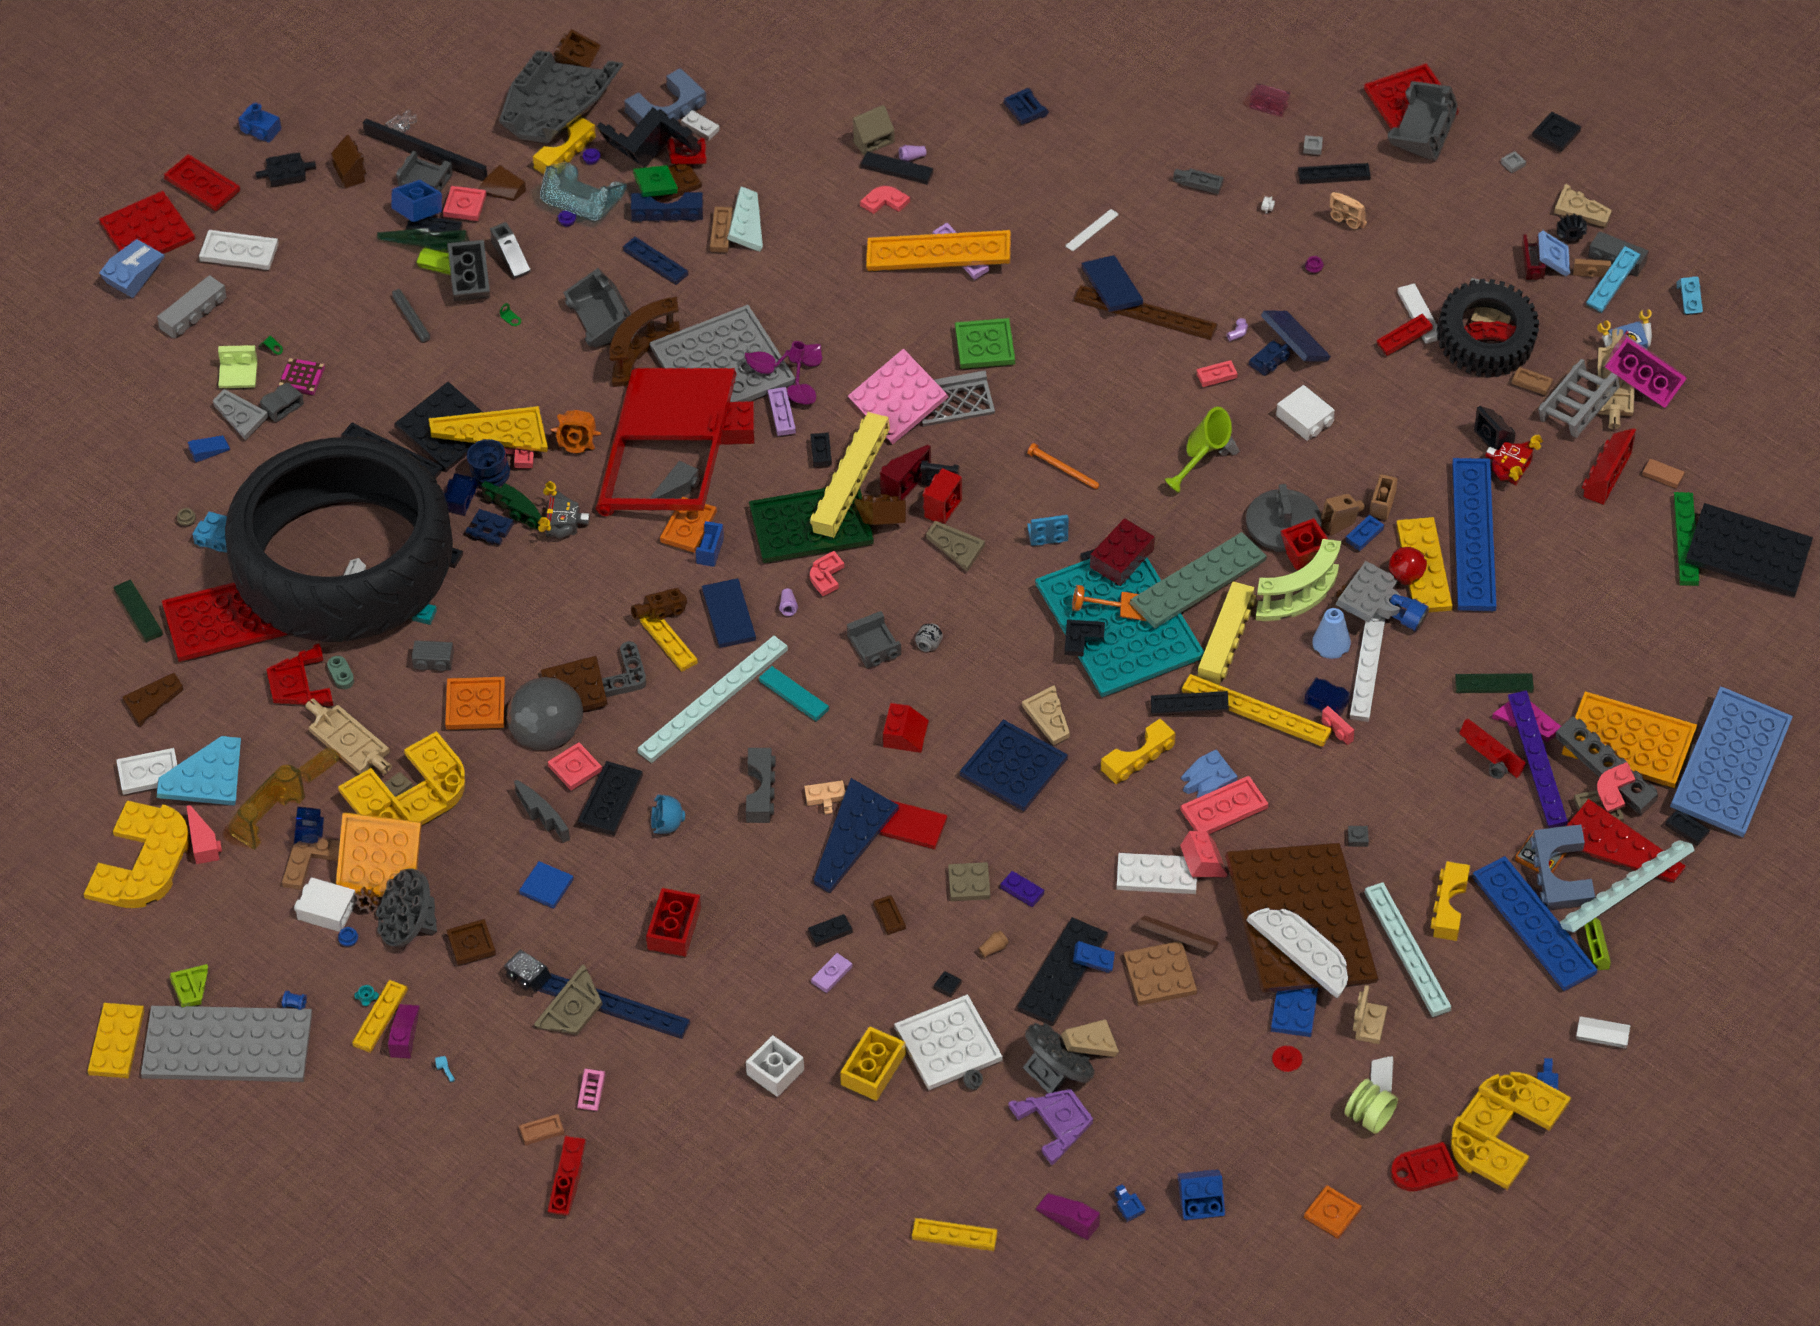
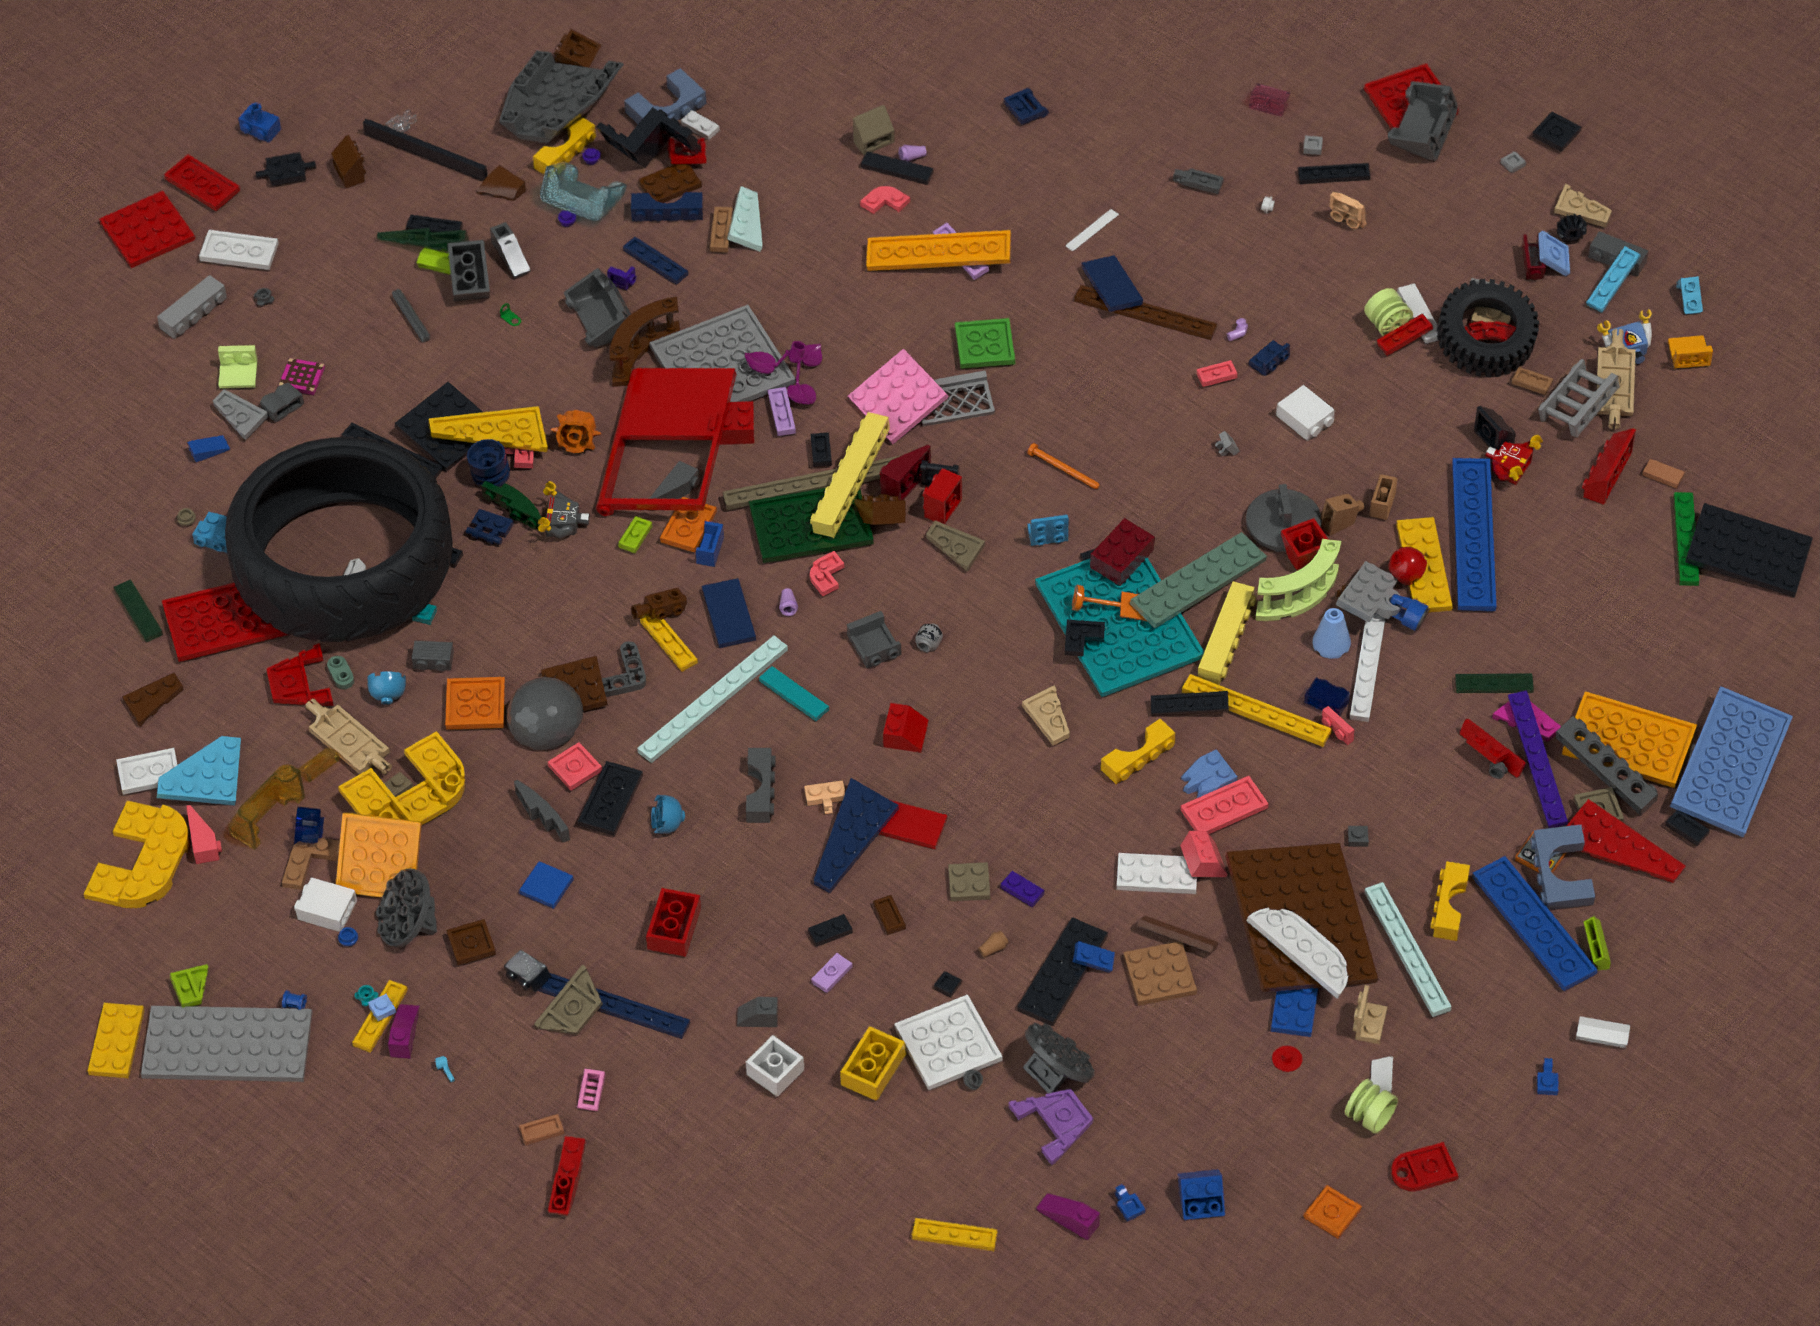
medium blue slope [99,239,165,298] -> none
green piece [259,335,283,355] -> none
reddish brown gear [354,886,379,912] -> none
blue brick [392,180,442,222] -> none
dark grey panel [396,151,453,192] -> none
coral plate [443,186,486,221] -> none
clear blue brick [444,473,477,516] -> none
green plate [633,165,678,197] -> none
dark blue plate [959,719,1068,811] -> none
tan wing [1061,1020,1119,1057] -> none
lime piece [1165,407,1232,493] -> none
dark blue tile [1261,310,1331,361] -> none
magenta plate [1305,256,1323,273] -> none
blue plate [1345,515,1384,551] -> none
yellow plate [1451,1072,1571,1190] -> none
light aqua plate [1560,841,1695,932] -> none
medium nougat plate [1573,259,1611,277] -> none
coral plate [1597,762,1635,813] -> none
dark pink slope [1605,334,1687,408] -> none
none -> dark grey plate [254,288,274,306]
none -> dark azure cylinder [367,671,406,704]
none -> light blue plate [368,994,396,1021]
none -> dark purple bracket [607,266,637,291]
none -> lime plate [618,516,652,554]
none -> dark tan plate [722,455,902,510]
none -> dark grey slope [737,997,778,1027]
none -> yellowish green wheel [1364,288,1413,336]
none -> light orange bracket [1668,335,1713,368]

